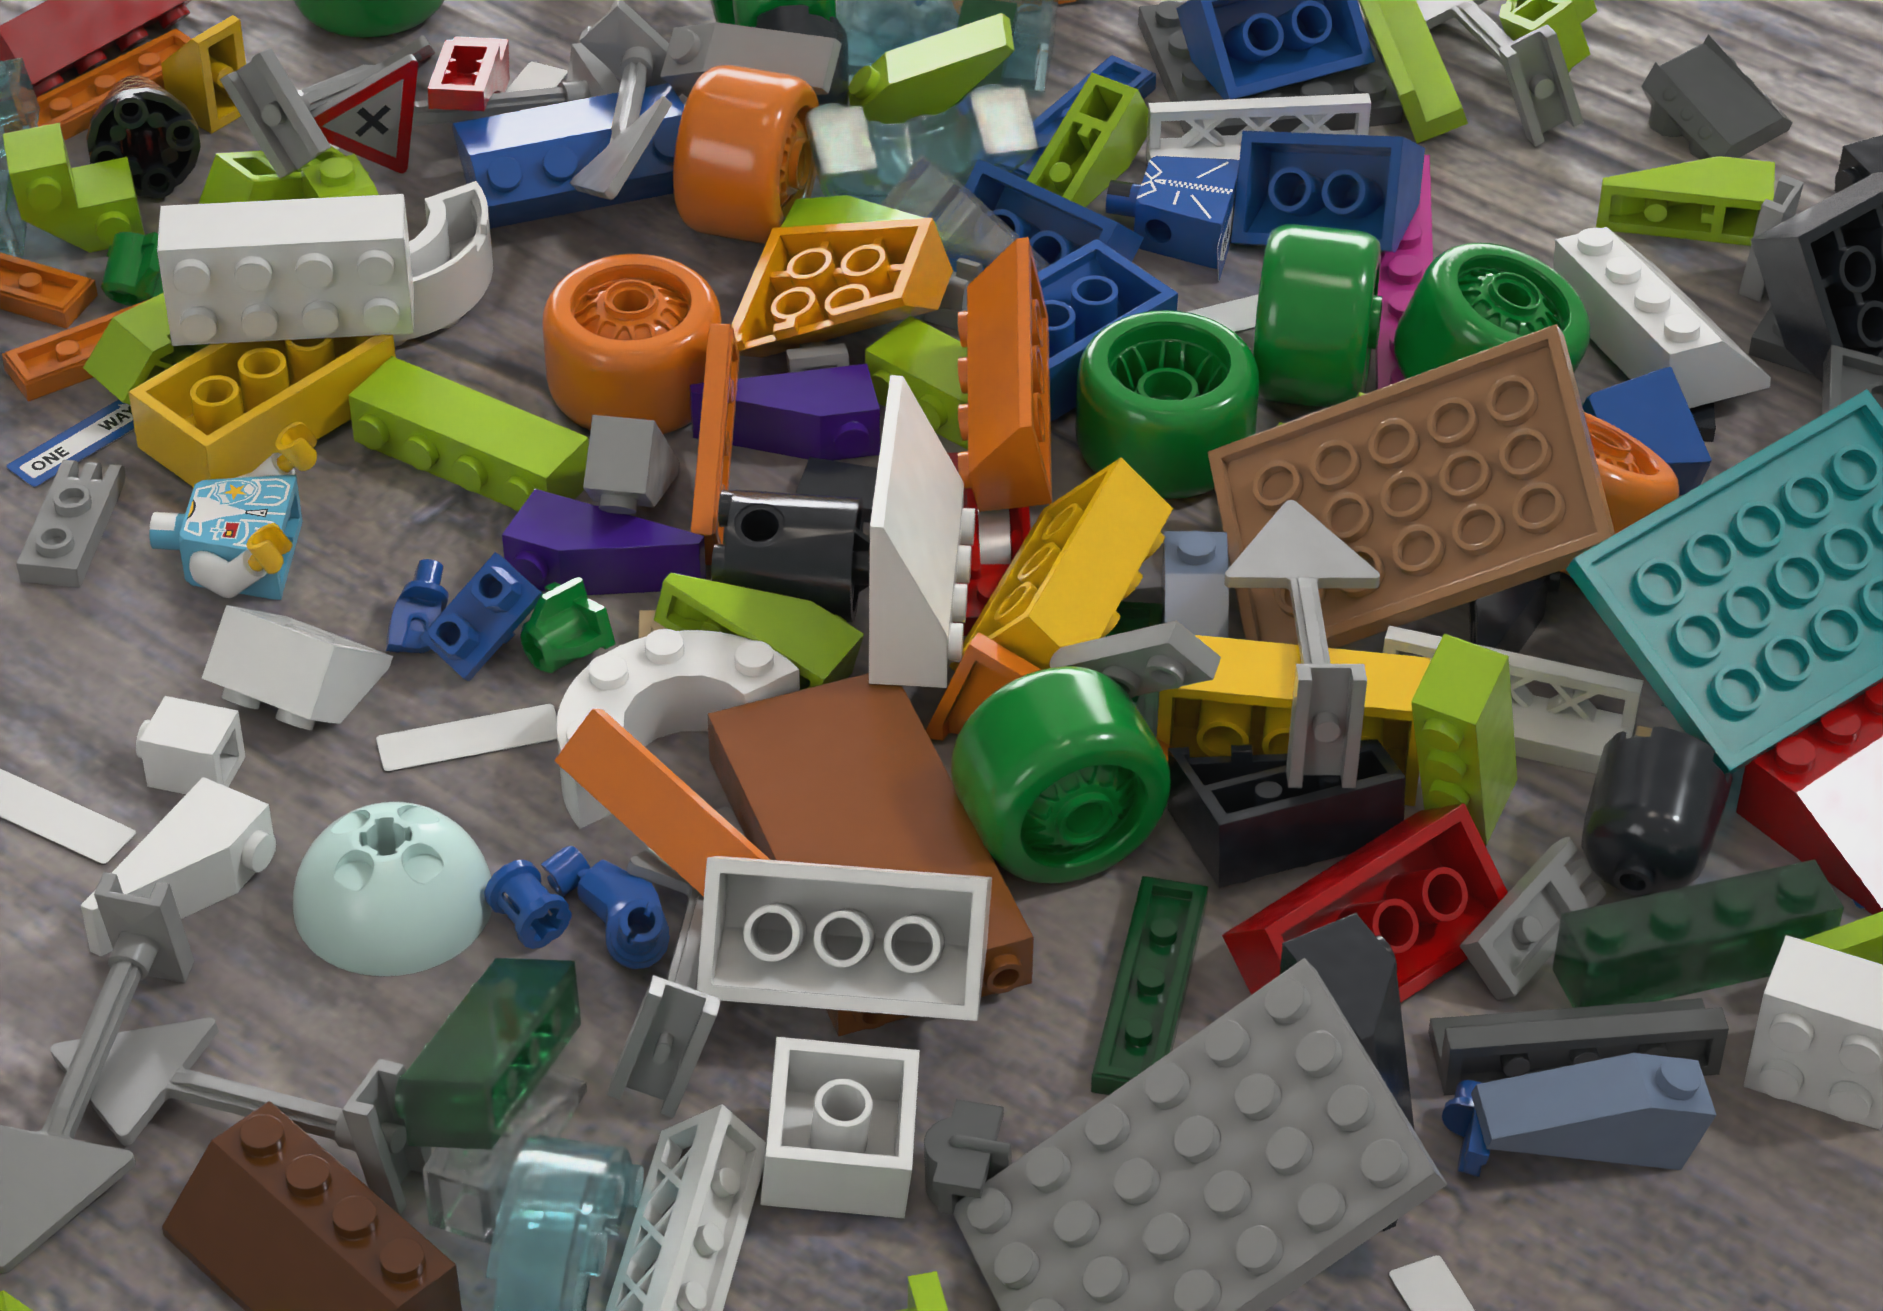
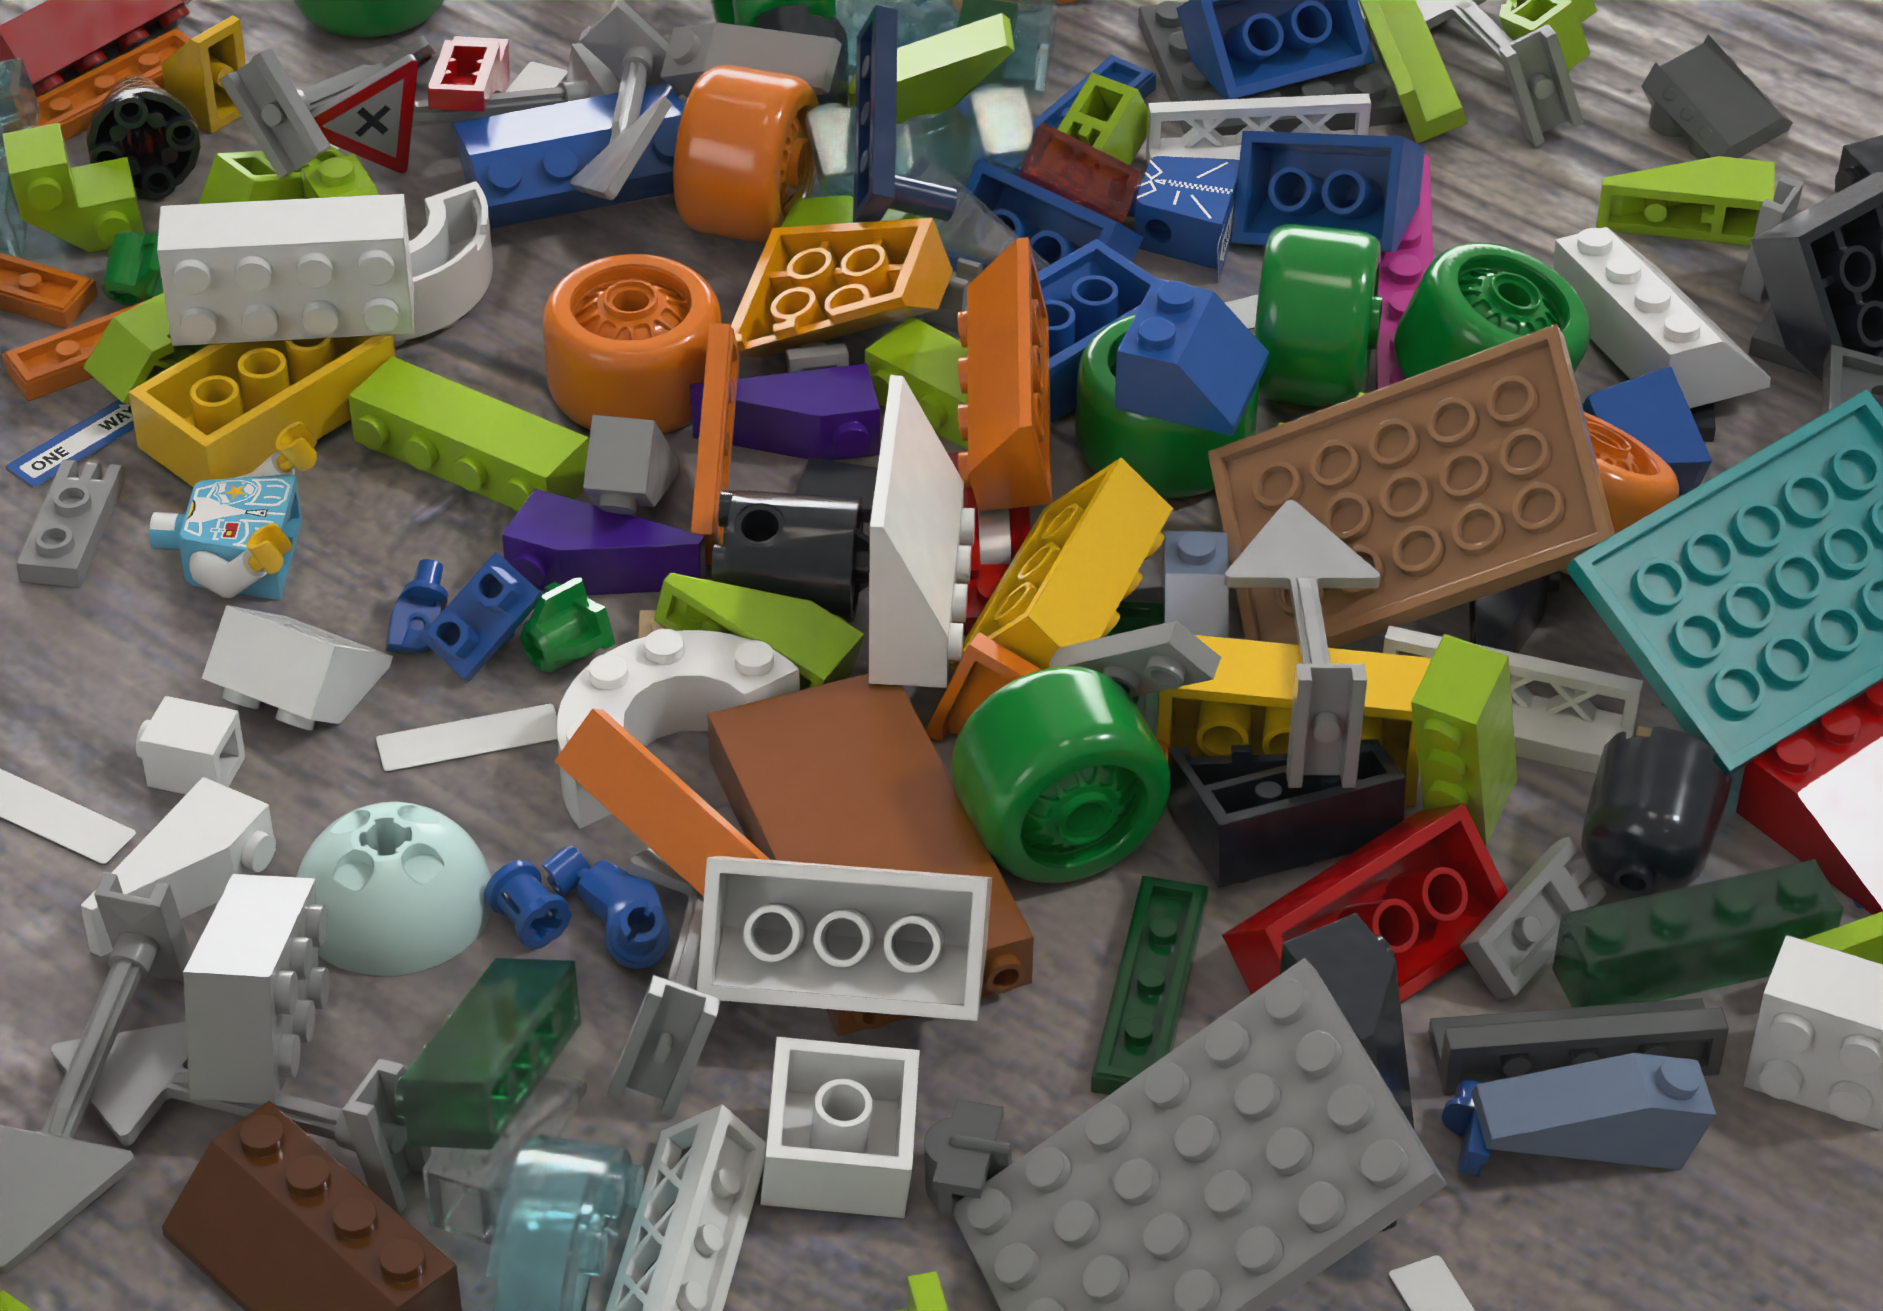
none -> light grey brick [183,874,330,1105]
none -> dark blue piece [853,4,957,223]
none -> clear red plate [1018,122,1142,224]
none -> blue slope [1114,278,1269,436]

